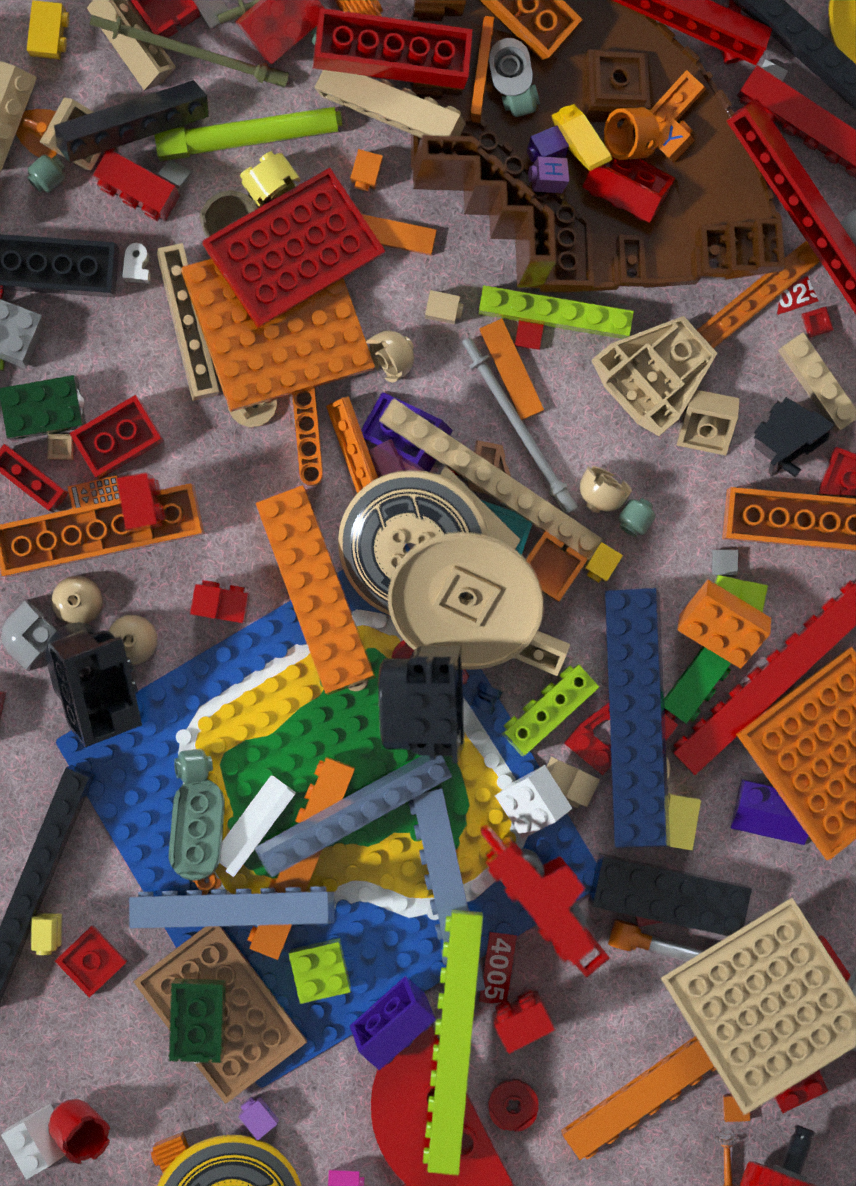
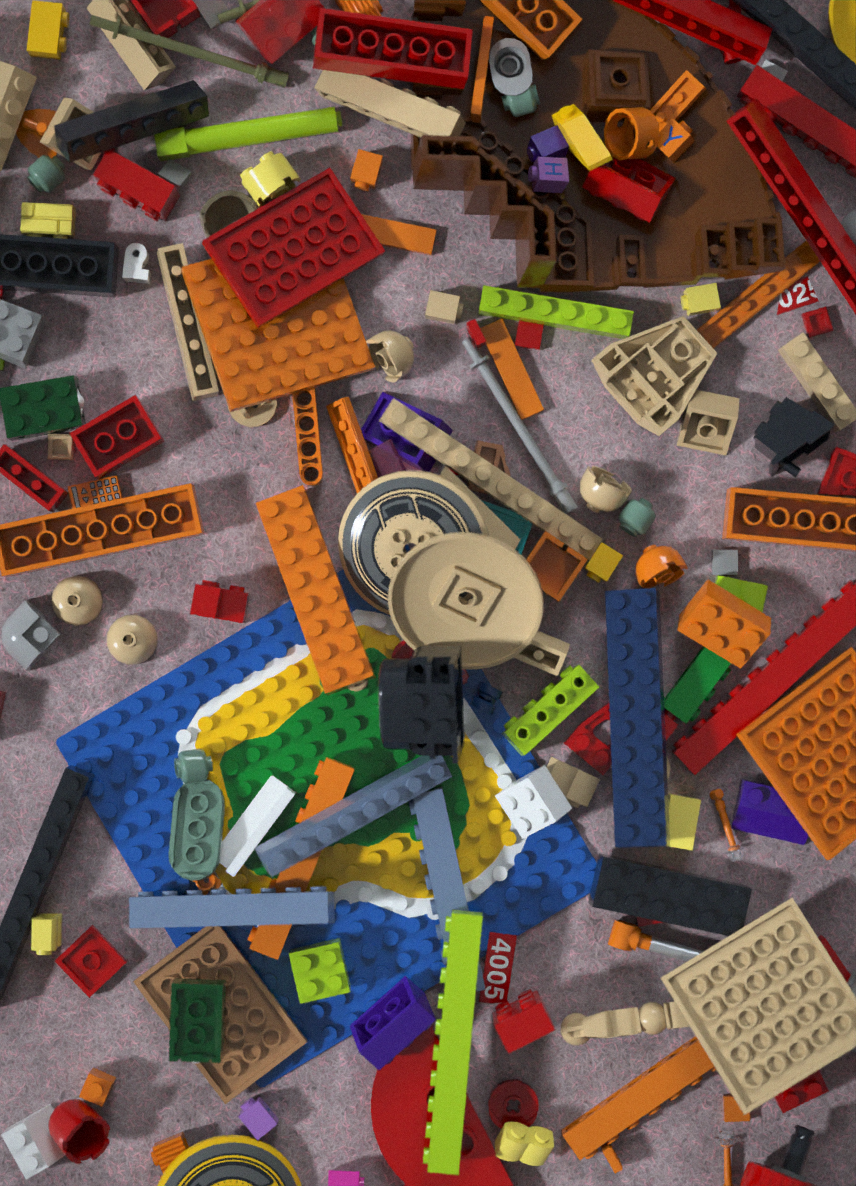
black brick [45,622,142,747] -> none
red brick [116,473,166,532] -> none
red piece [480,825,610,978] -> none
none -> light yellow brick [20,202,76,239]
none -> orange brick [79,1068,116,1107]
none -> red tile [466,319,486,348]
none -> light yellow brick [495,1122,554,1166]
none -> tan piece [560,1001,690,1046]
none -> orange tile [601,1143,623,1174]
none -> orange cylinder [635,545,688,589]
none -> light yellow brick [681,283,721,316]
none -> orange piece [709,789,748,862]

